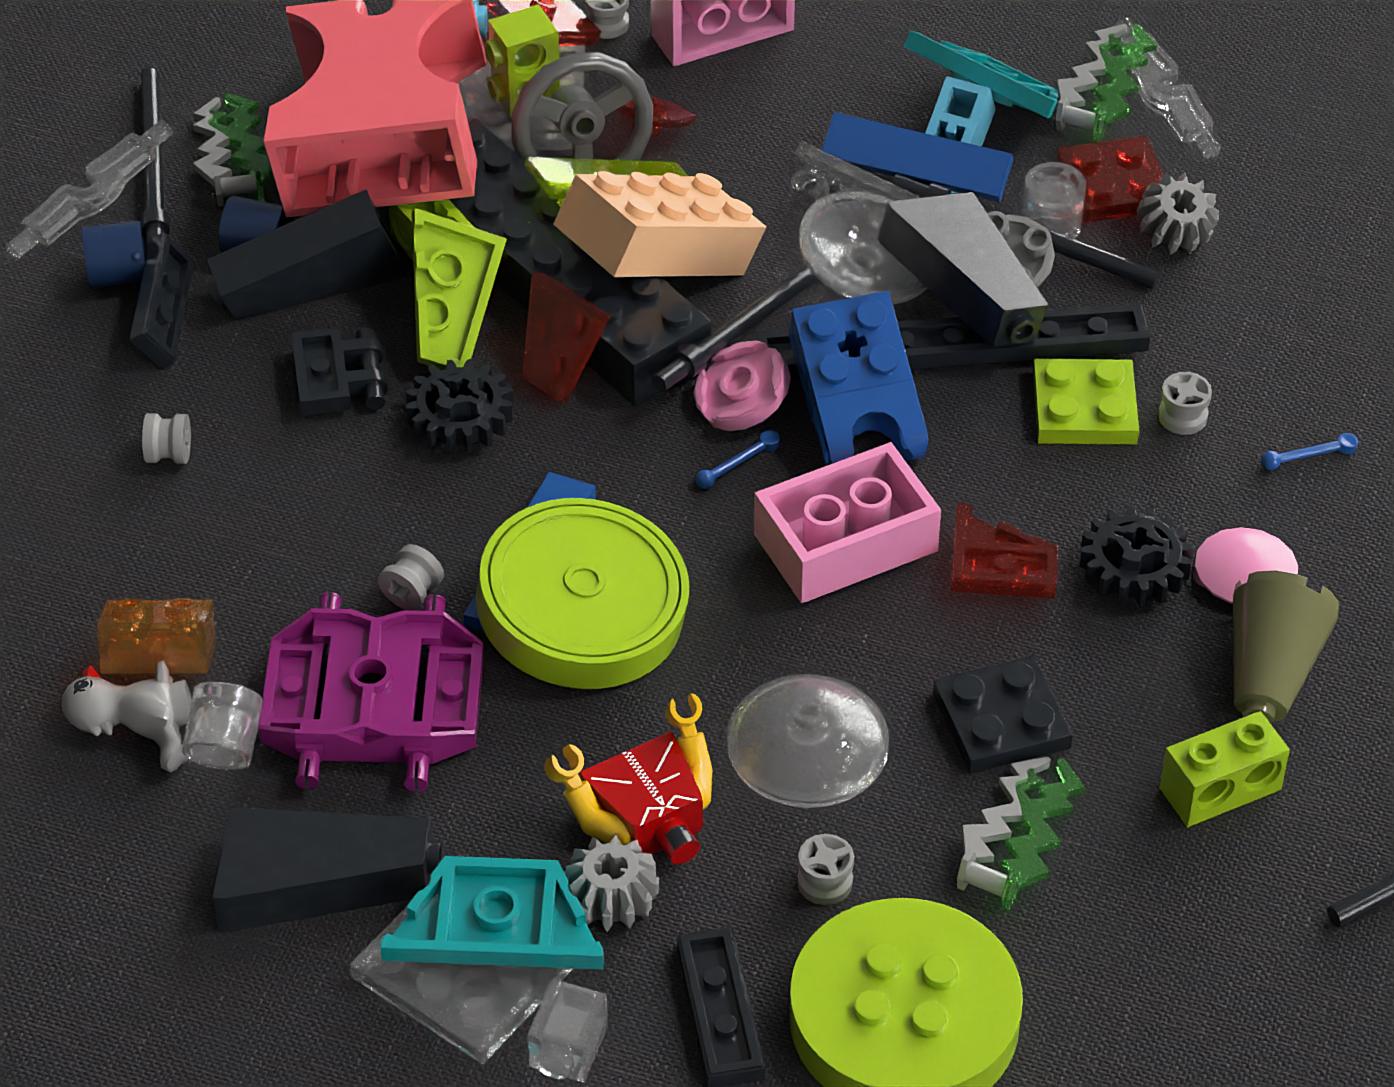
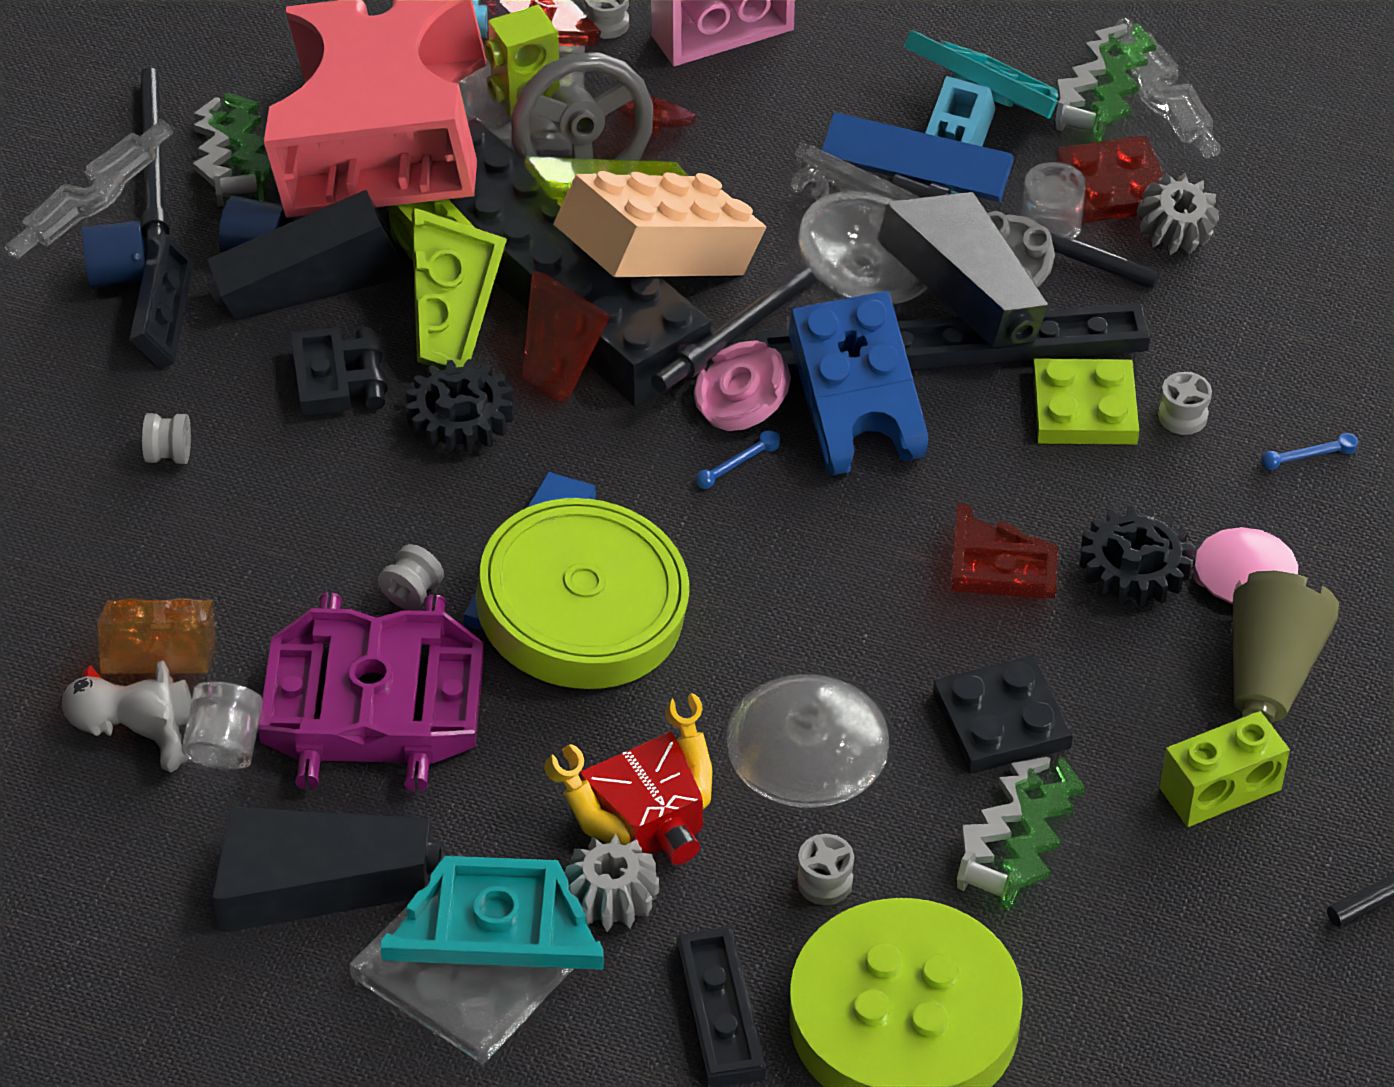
clear brick [527,979,608,1082] -> none
bright pink brick [754,442,941,604] -> none

